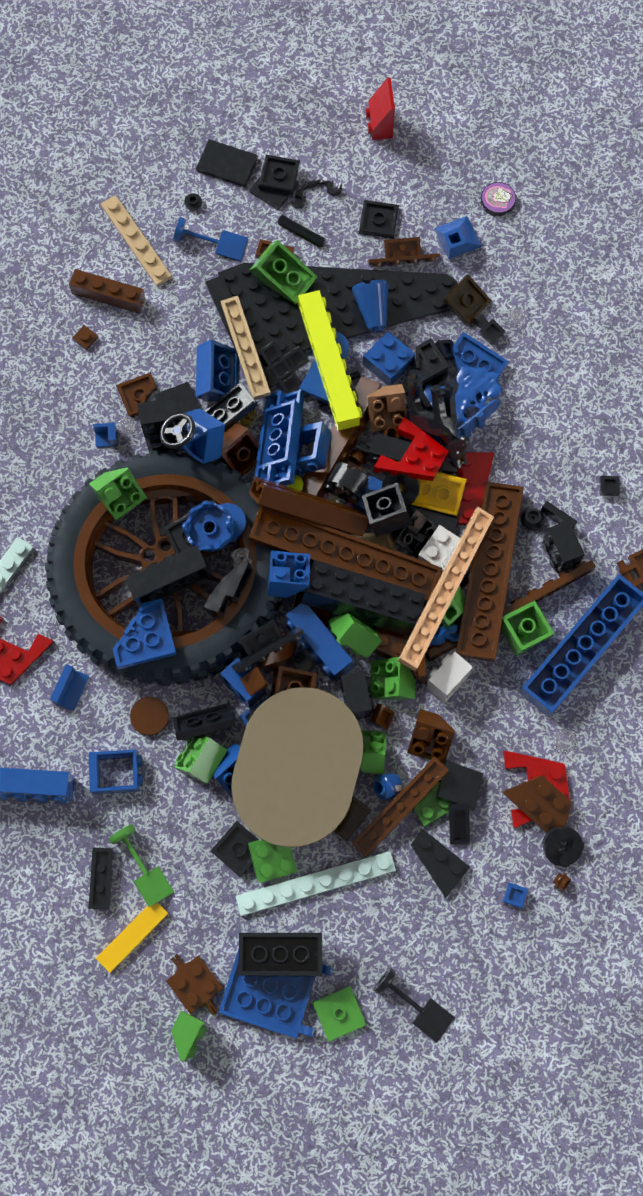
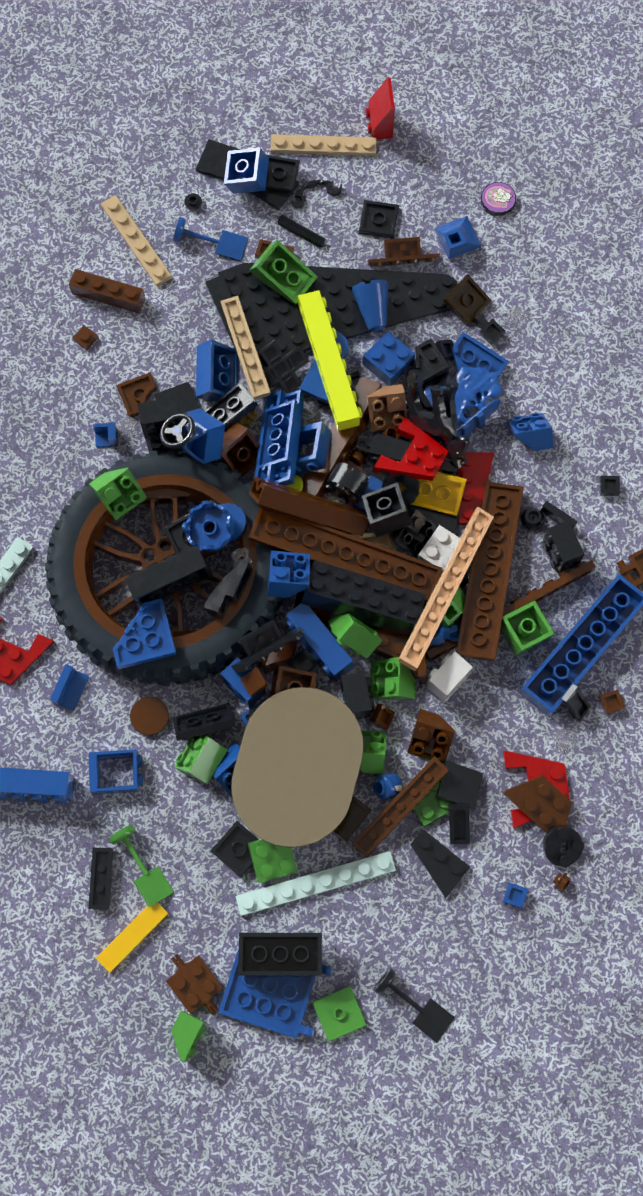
none -> blue brick [224,147,269,194]
none -> tan plate [270,134,376,156]
none -> blue slope [507,413,553,451]
none -> black tile [561,684,591,722]
none -> reddish brown plate [599,689,625,715]

